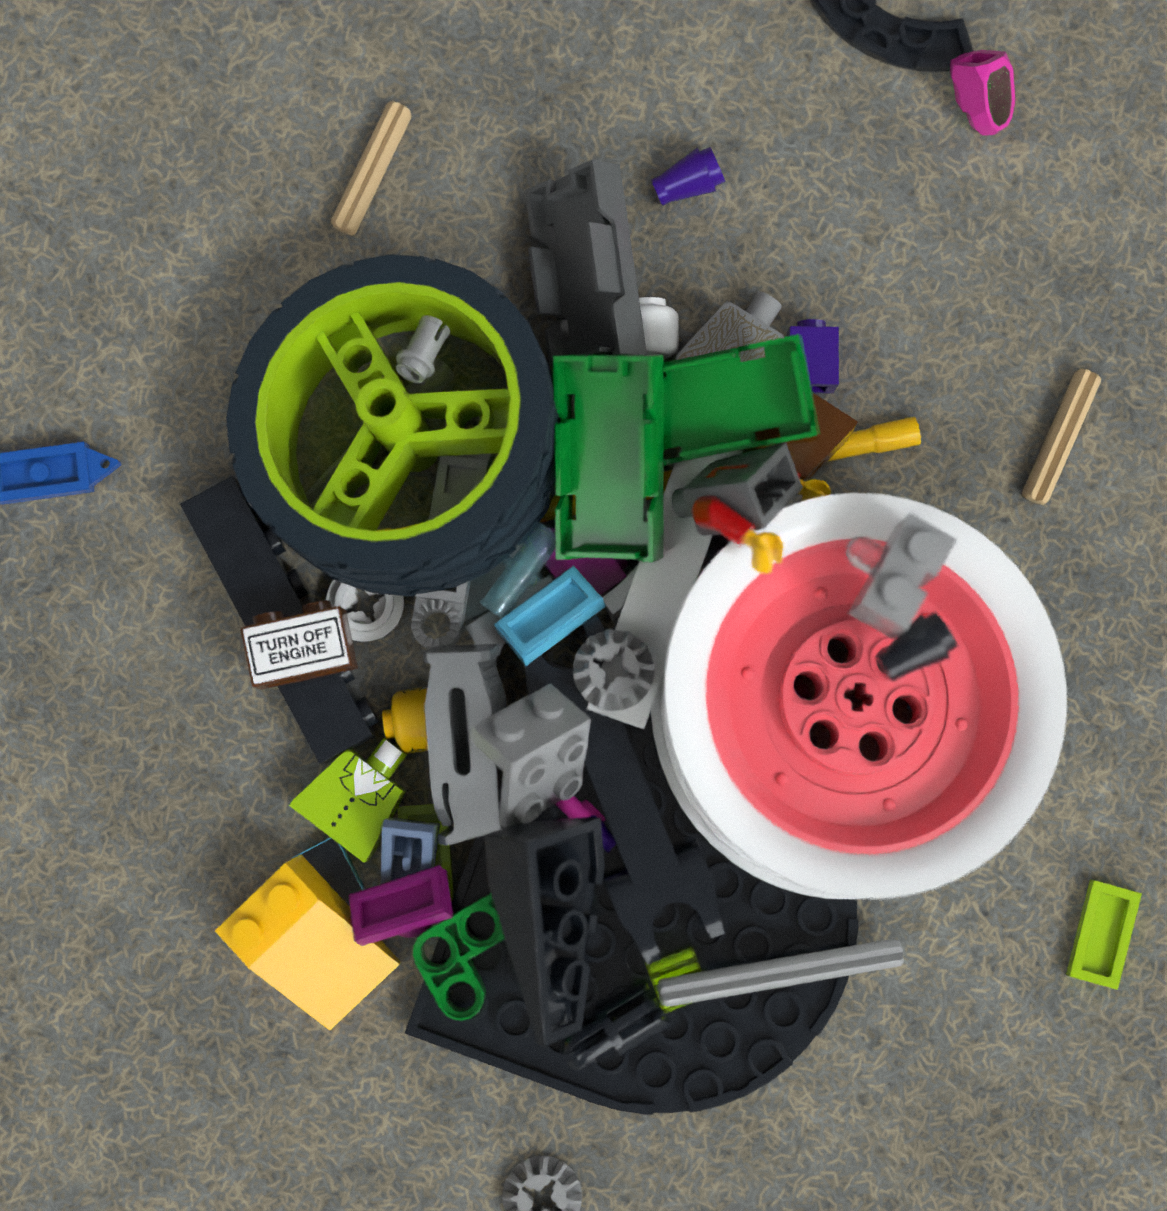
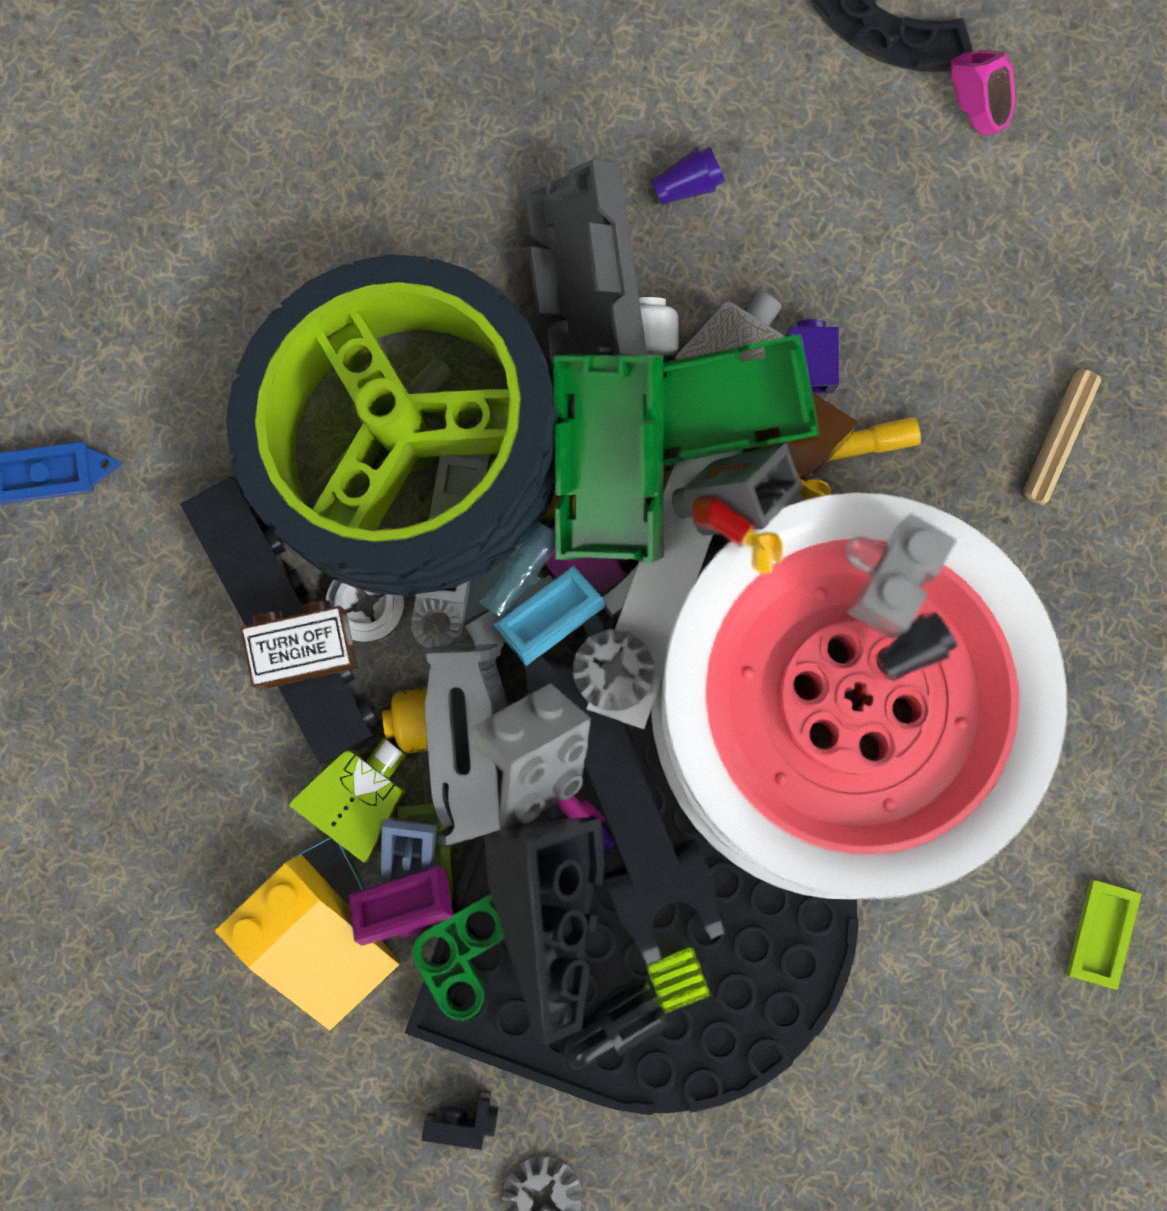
tan axle [331,101,411,236] -> none
light grey pin [396,316,450,383] -> none
light grey axle [658,939,904,1007] -> none
none -> black bracket [421,1090,499,1150]

